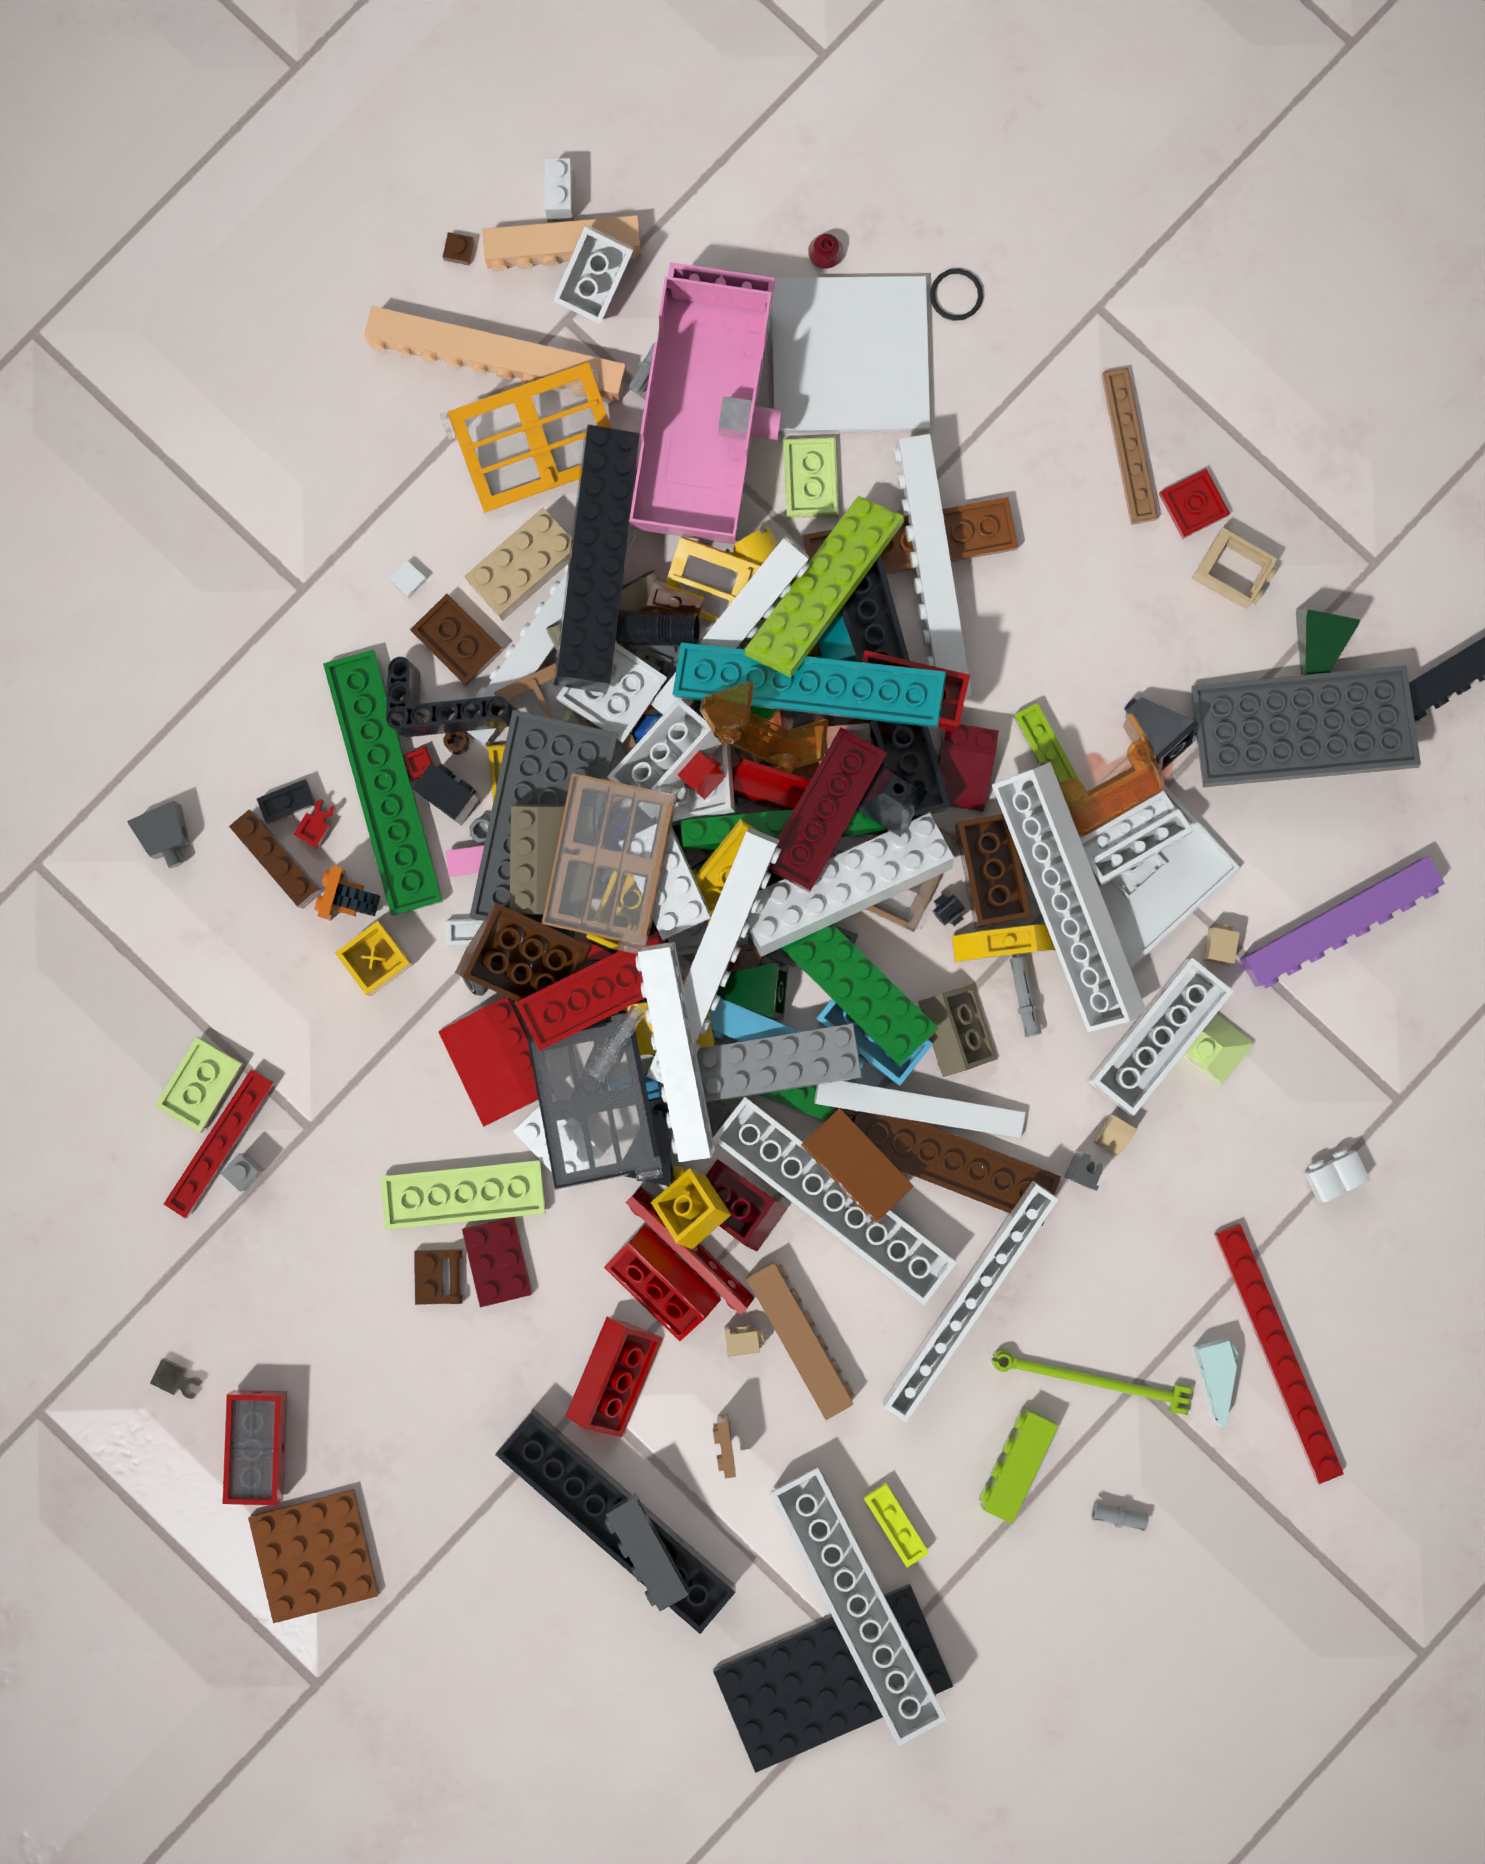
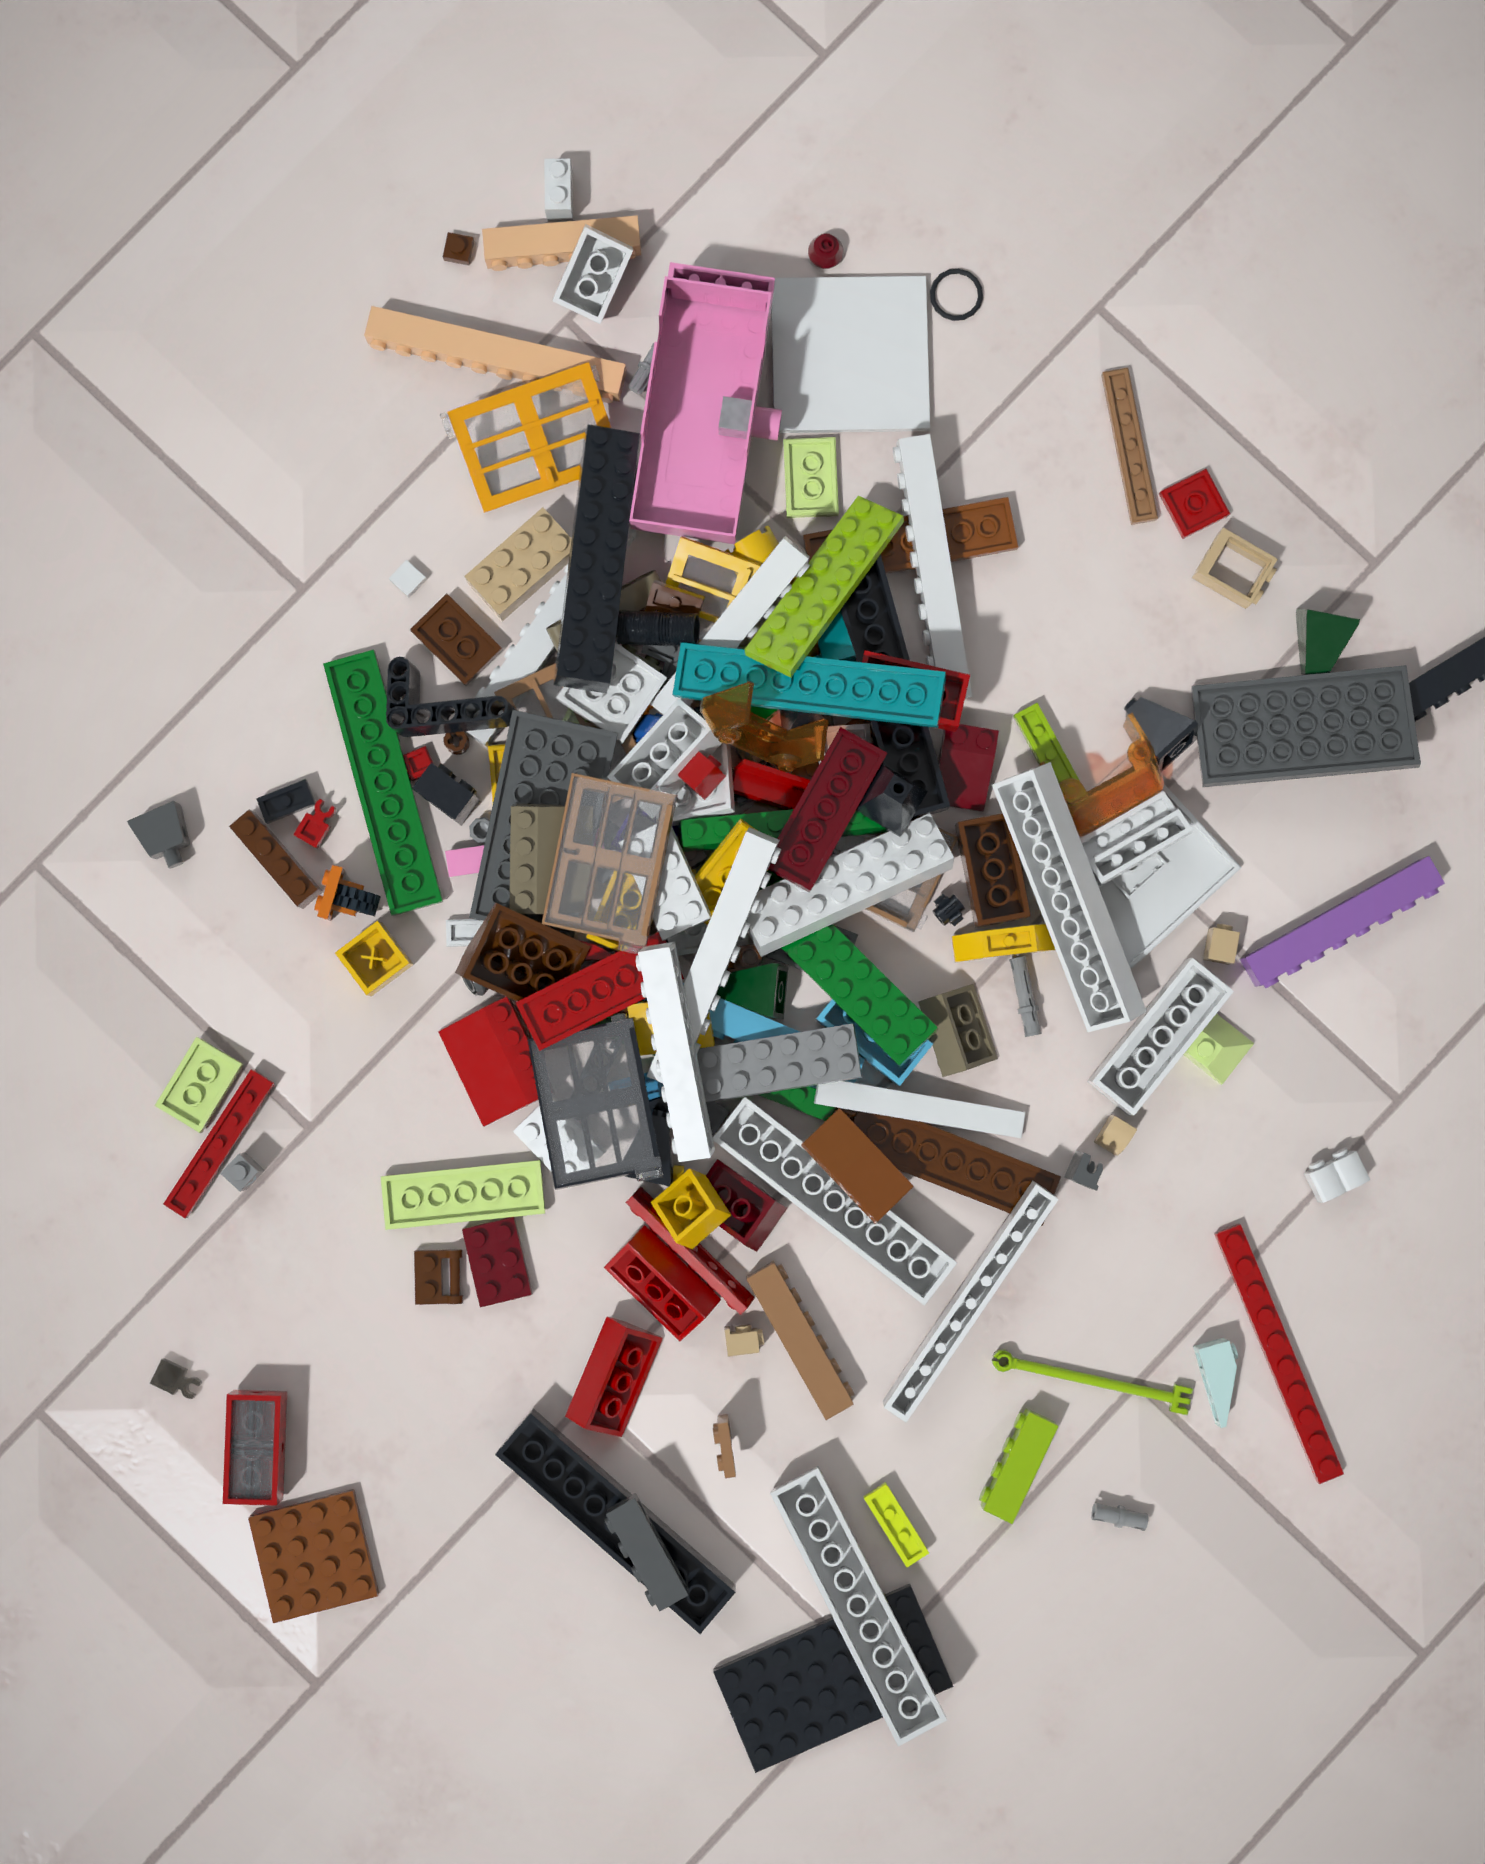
clear pin [584,1005,646,1084] -> none

